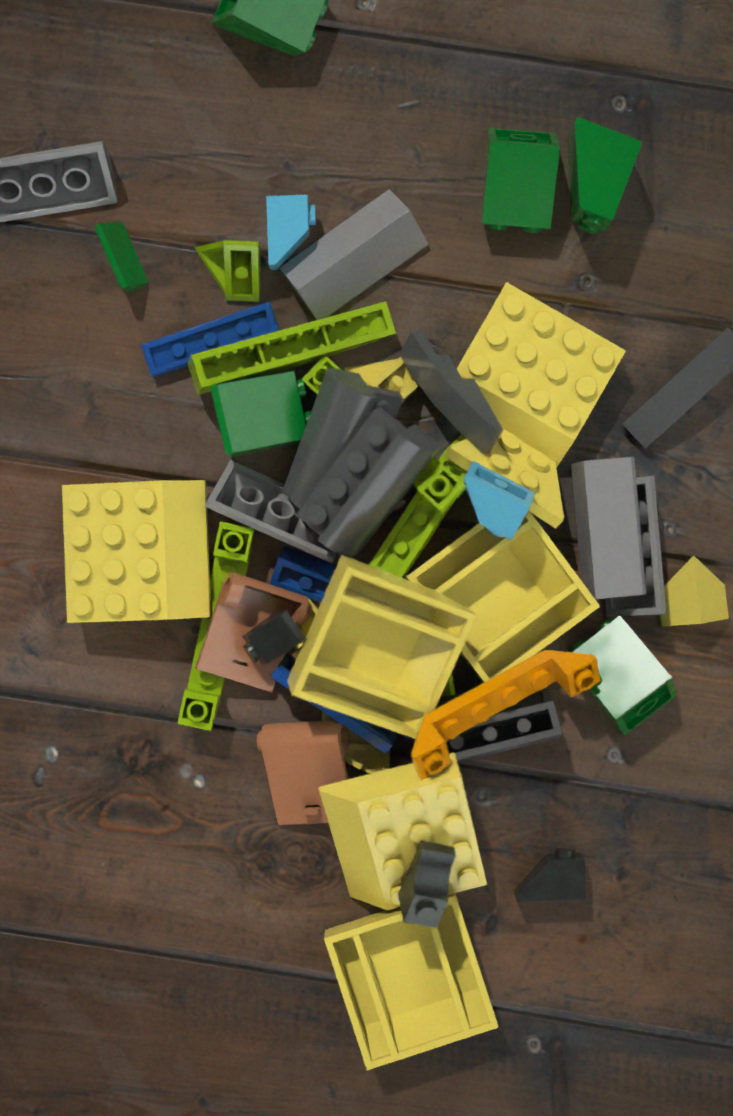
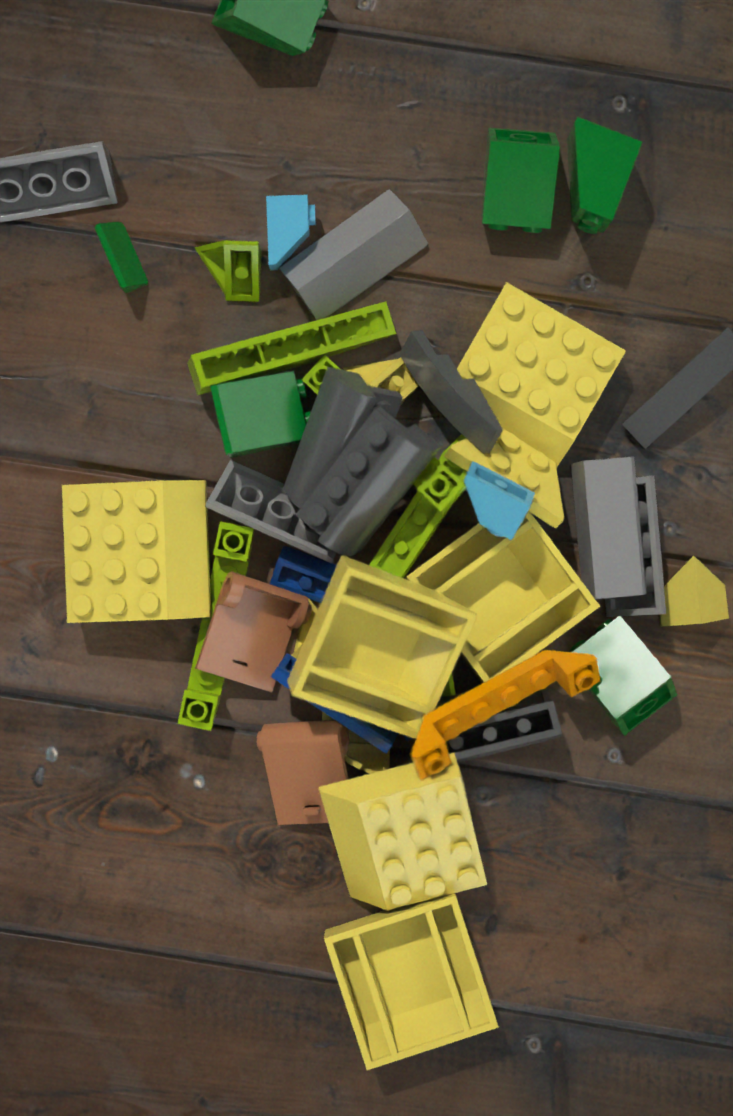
blue tile [141,301,279,378] -> none
pearl dark grey slope [242,610,306,664] -> none
pearl dark grey arch [398,840,456,928] -> none
pearl dark grey slope [514,848,586,902] -> none

